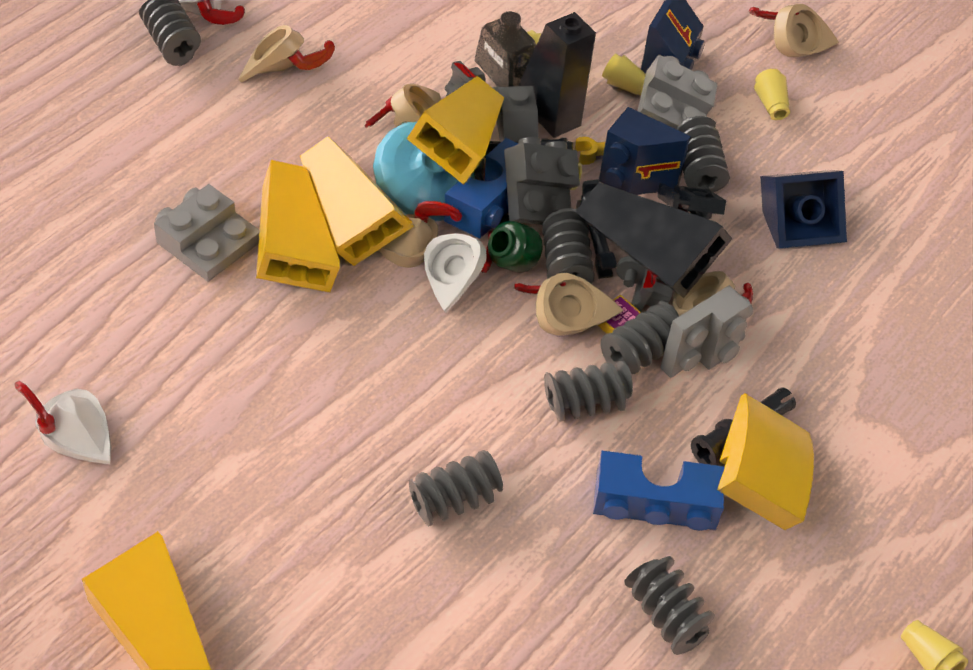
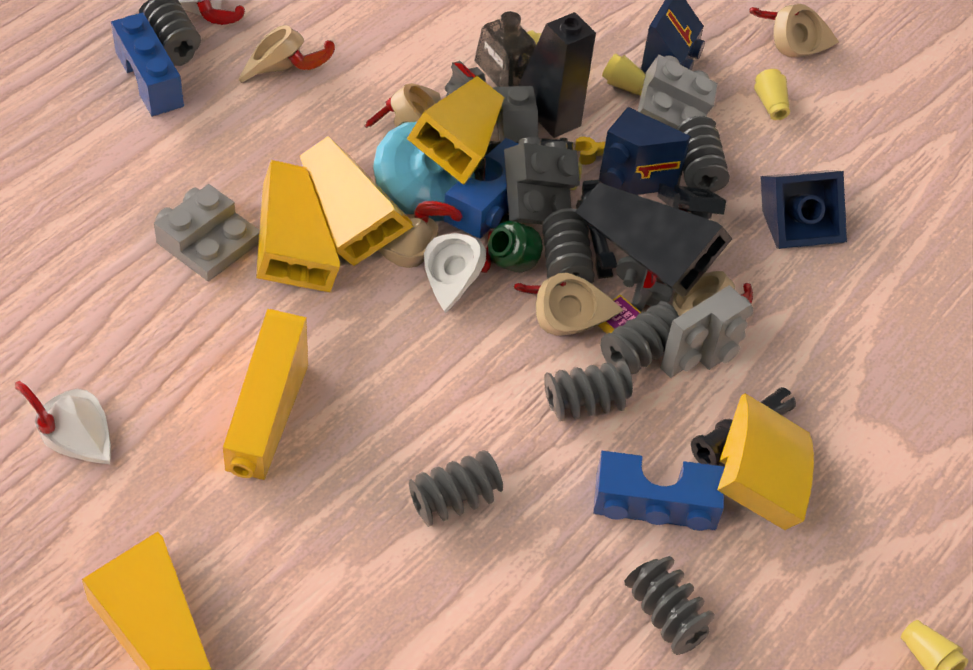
none -> blue arch [111,13,184,117]
none -> yellow slope [222,309,308,480]

